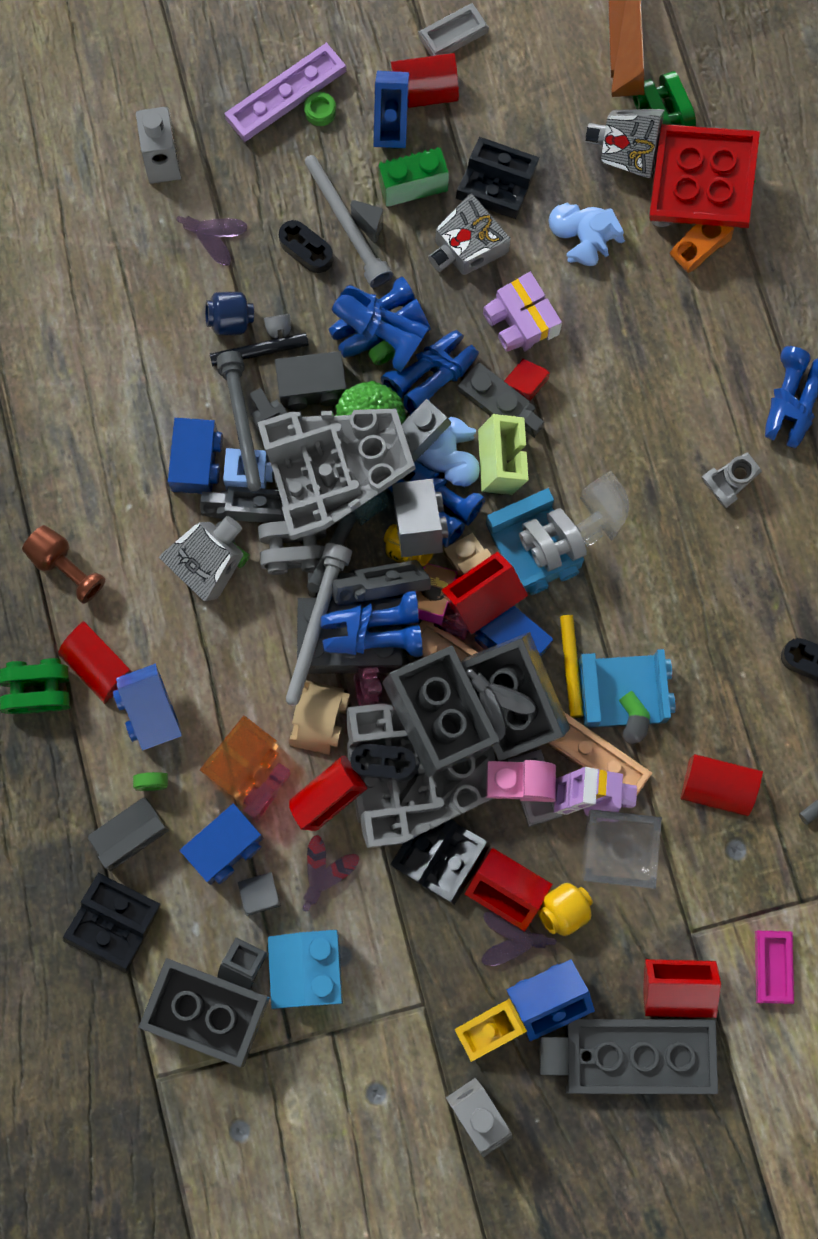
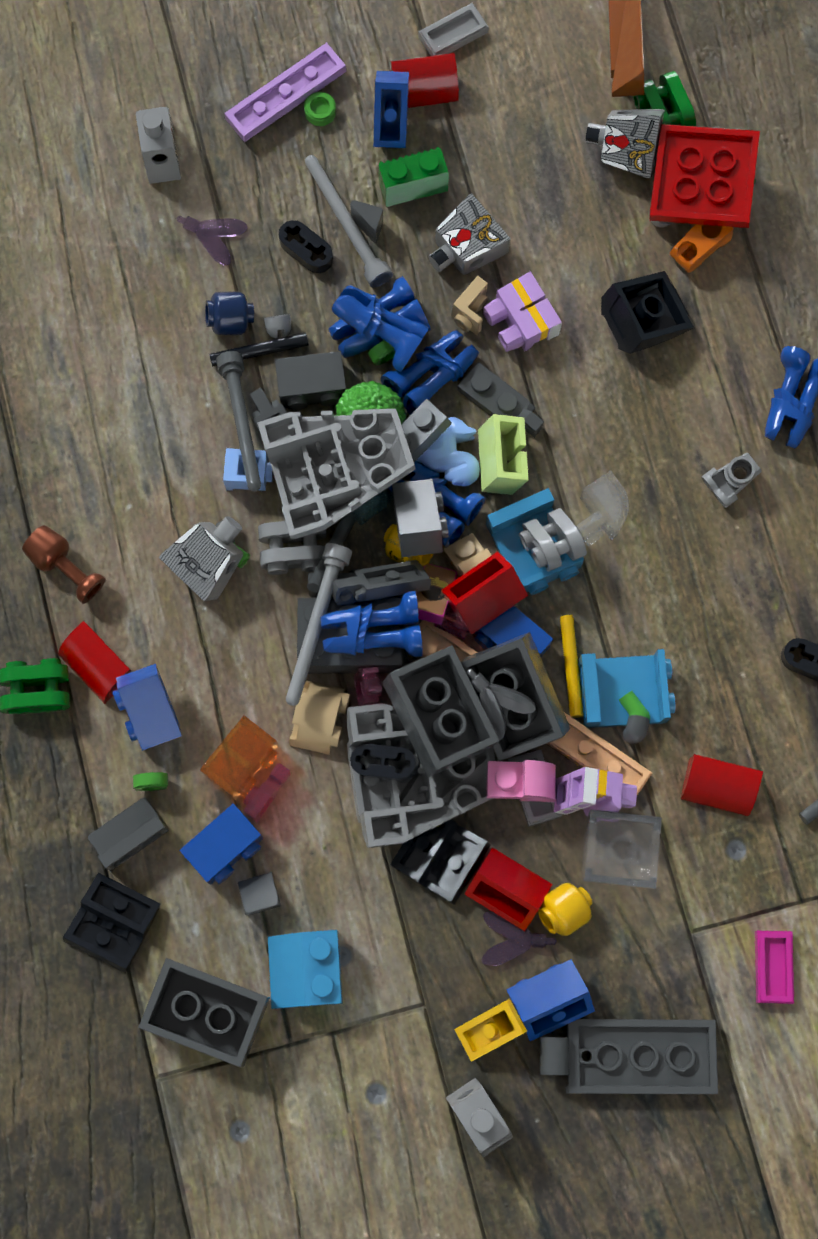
blue brick [168,417,223,494] -> none
dark grey hinge [200,486,285,523] -> none
dark grey slope [217,938,267,990] -> none
red brick [289,755,368,831] -> none
piece [303,835,359,912] -> none
black slope [456,137,540,219] -> none
red slope [504,359,550,401] -> none
light blue animal [548,202,625,266] -> none
red brick [643,959,721,1018] -> none
none -> tan bracket [451,275,488,335]
none -> black slope [601,271,695,354]

